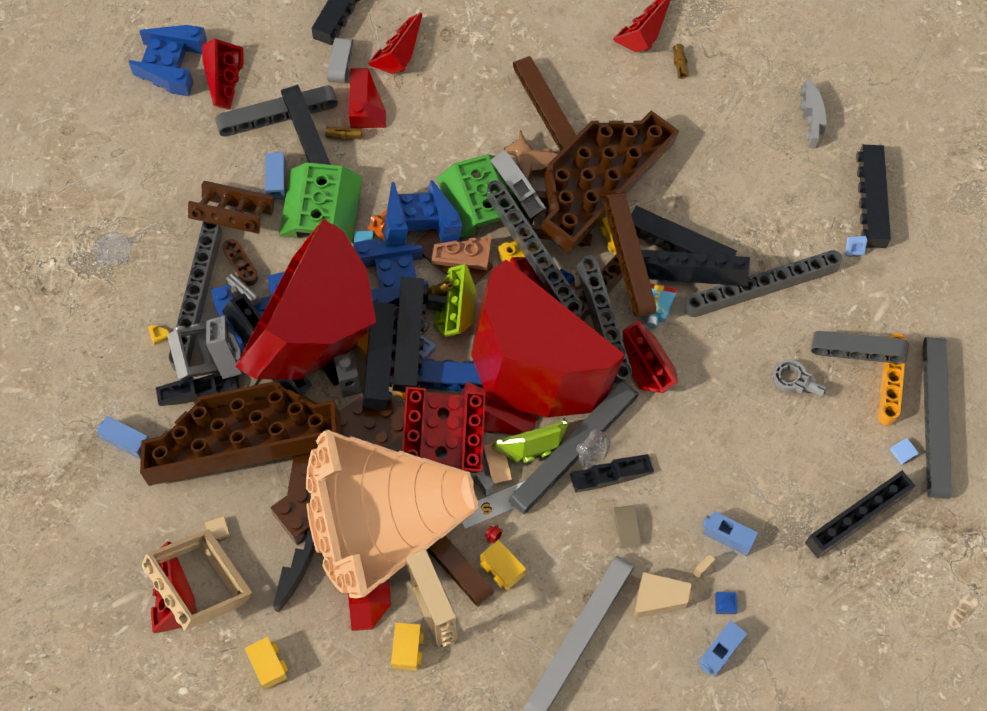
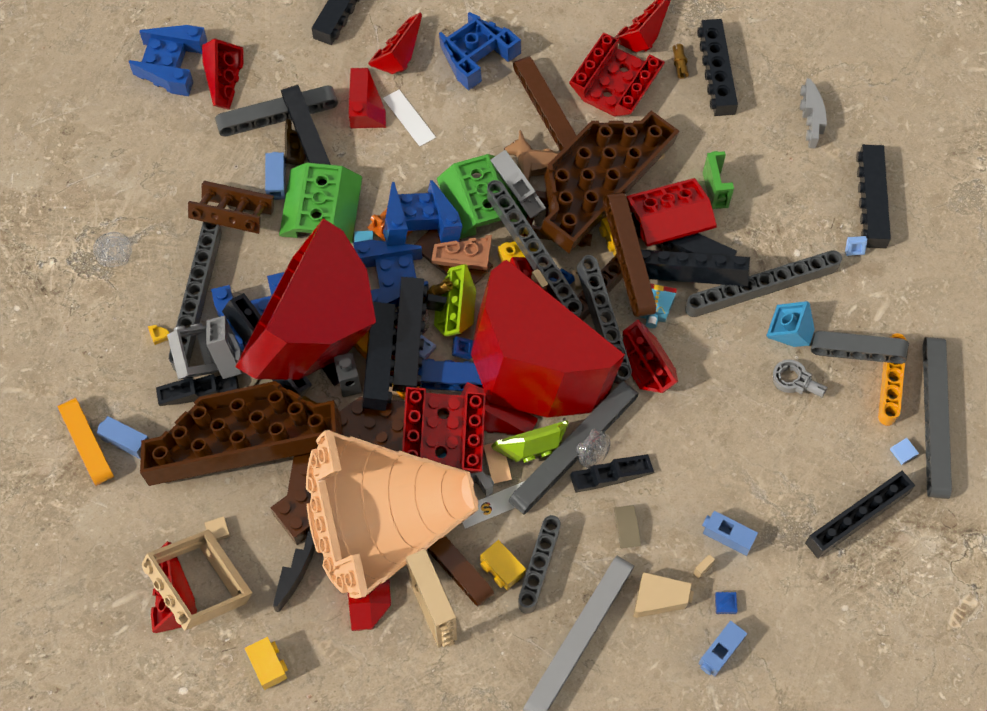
reddish brown beam [223,239,258,286] -> none
light grey axle [226,274,260,306] -> none
pearl gold pin [325,126,362,140] -> none
light grey beam [327,37,353,83] -> none
yellow brick [391,622,425,671] -> none
red plate [485,524,503,543] -> none
none -> light orange beam [57,397,114,486]
none -> dark brown hinge [285,119,304,166]
none -> white sticker [383,90,436,146]
none -> blue wedge [439,12,521,91]
none -> blue tile [452,336,473,360]
none -> dark grey beam [518,515,561,614]
none -> tan tile [531,269,548,291]
none -> red slope [569,32,665,117]
none -> red slope [626,178,717,247]
none -> black brick [697,19,738,116]
none -> bright green panel [703,151,734,209]
none -> dark azure slope [766,301,815,347]

